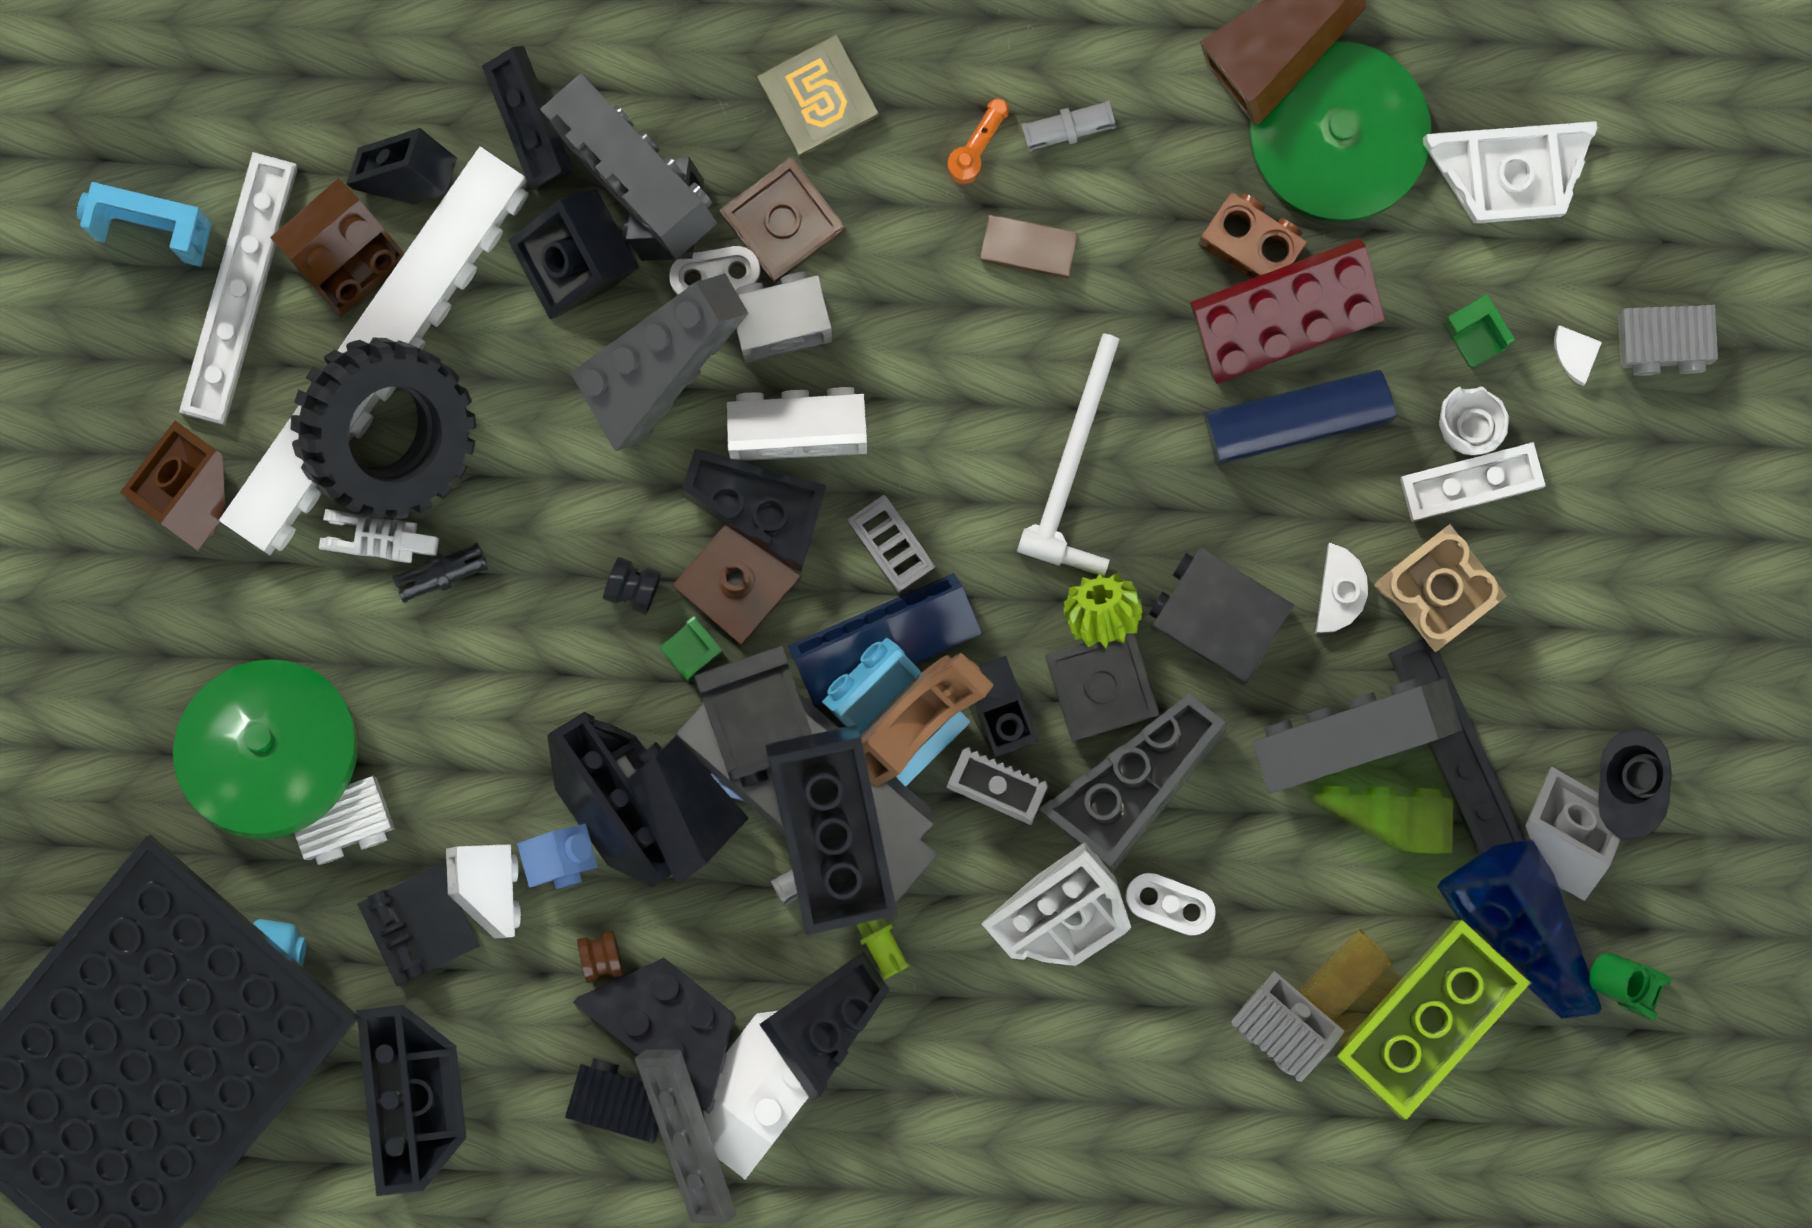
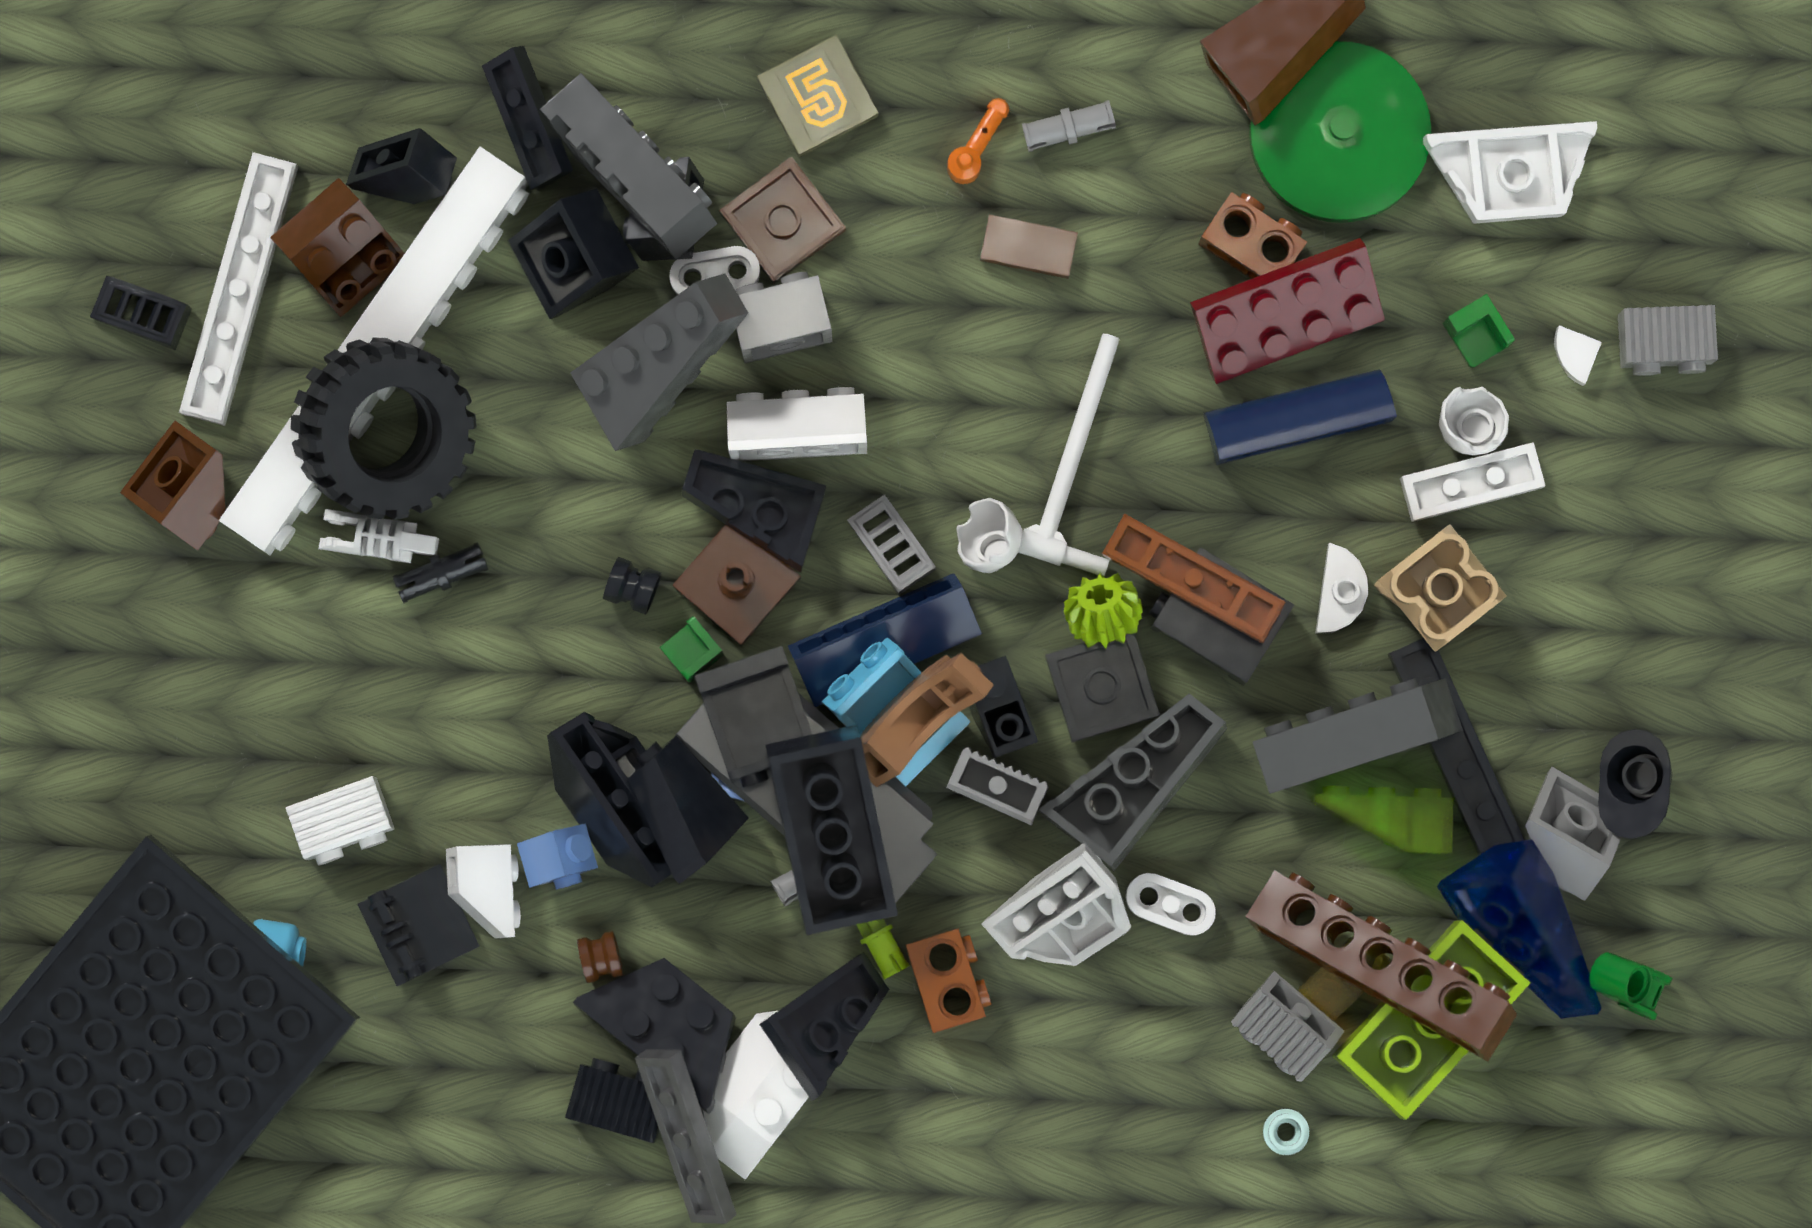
medium azure panel [77,182,212,267] -> none
green dish [173,659,358,839] -> none
black wedge [356,1005,467,1196] -> none
none -> black slope [90,275,192,350]
none -> dark orange brick [905,929,992,1033]
none -> white hair [956,498,1023,573]
none -> dark orange plate [1102,514,1286,644]
none -> reddish brown brick [1245,870,1517,1062]
none -> light aqua plate [1263,1109,1309,1155]

